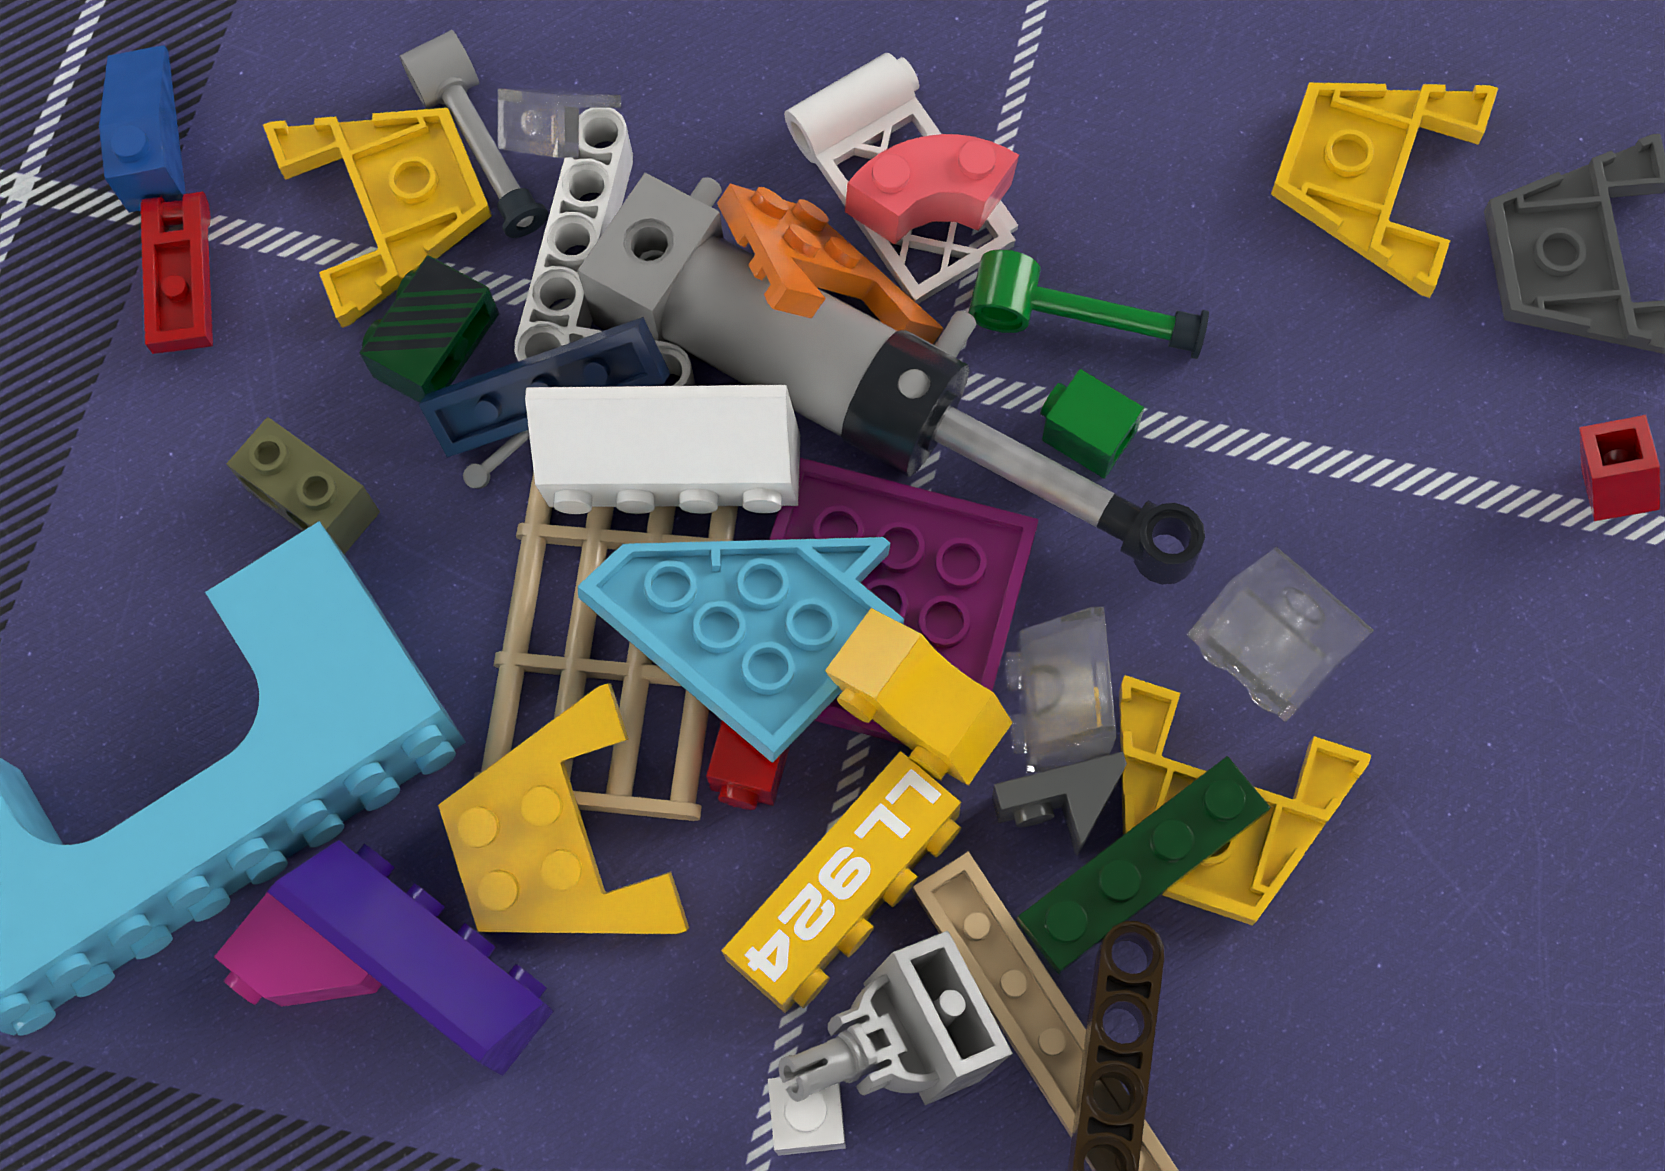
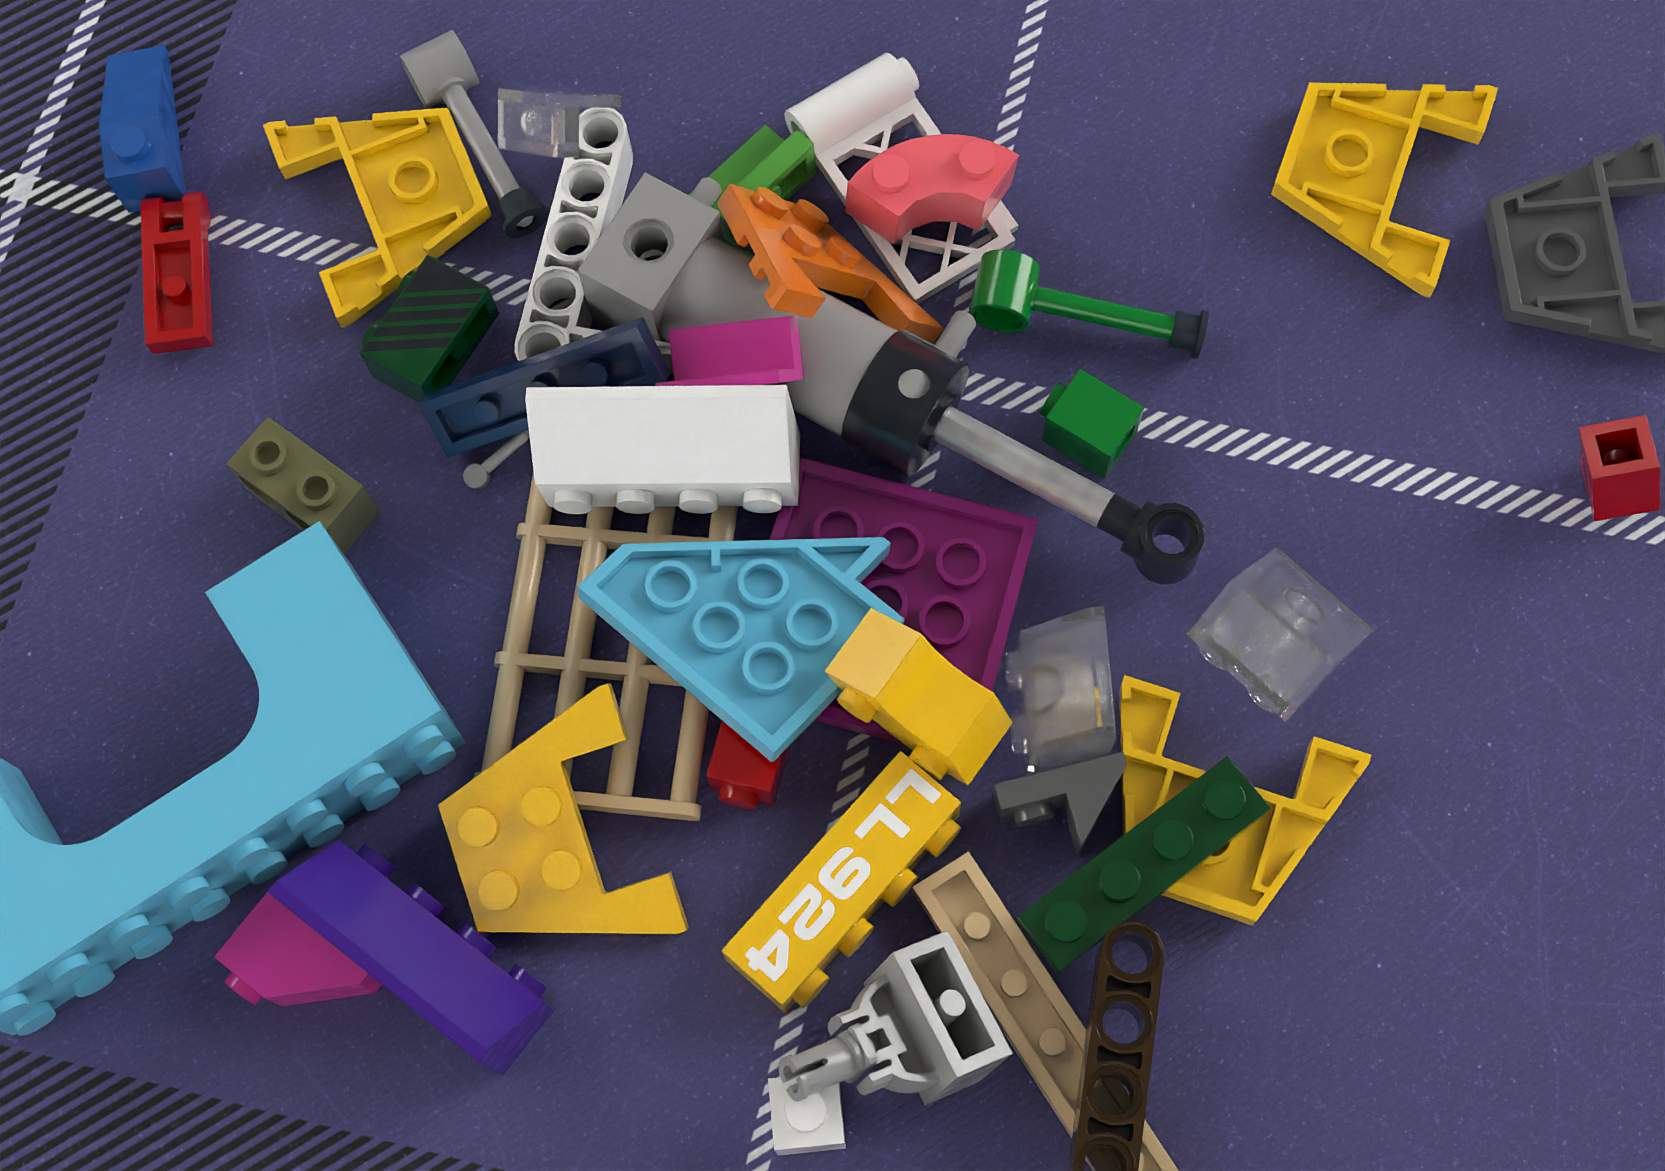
none -> dark pink panel [655,316,804,386]
none -> bright green panel [689,125,816,246]

